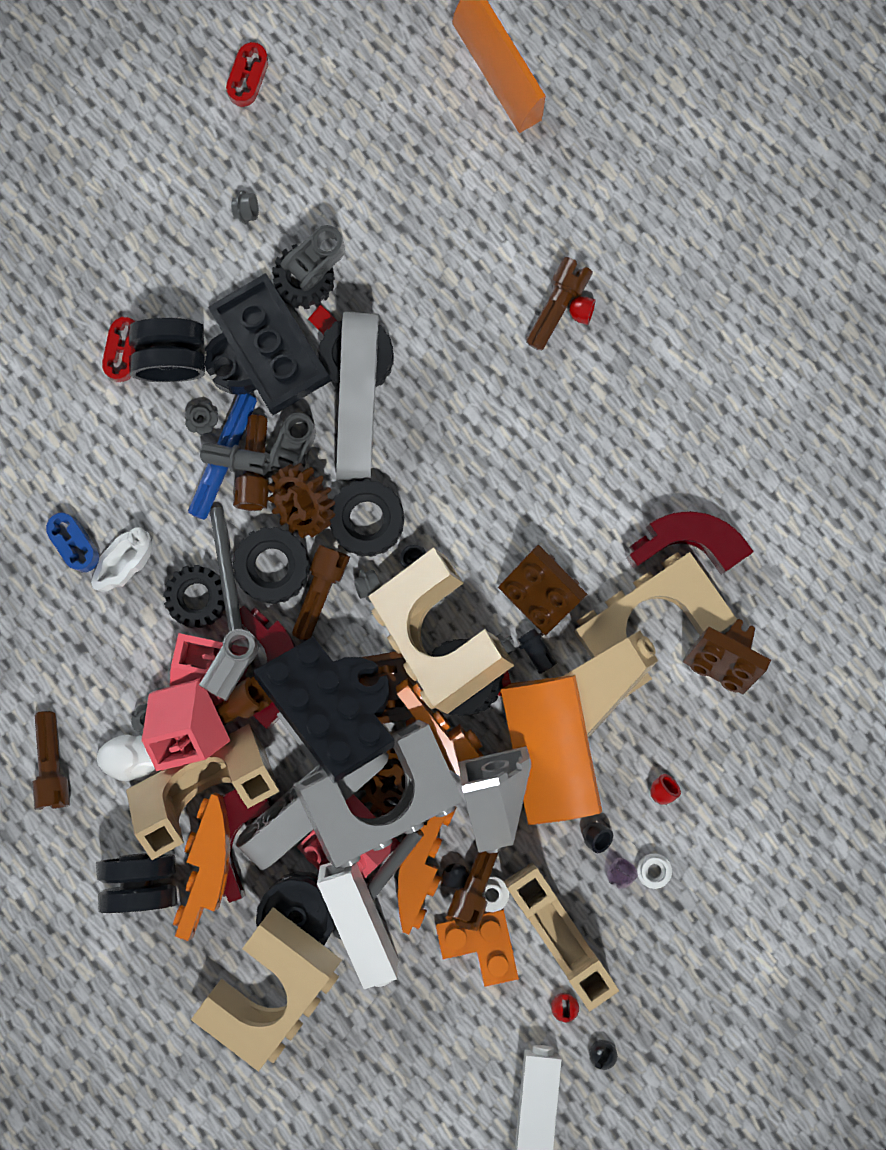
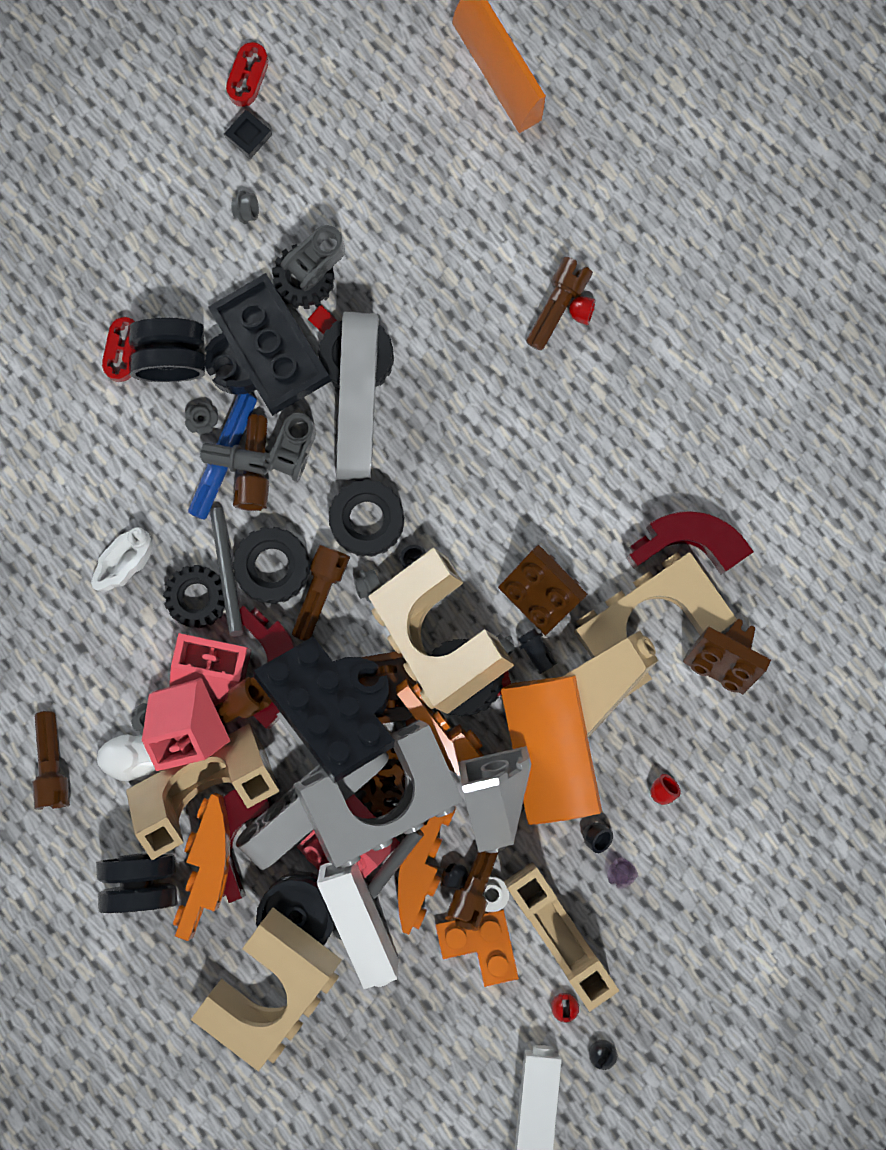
blue beam [46,513,99,573] -> none
light grey piece [199,629,258,701] -> none
reddish brown gear [267,463,335,538] -> none
white plate [637,853,672,889] -> none
none -> black plate [224,109,272,159]

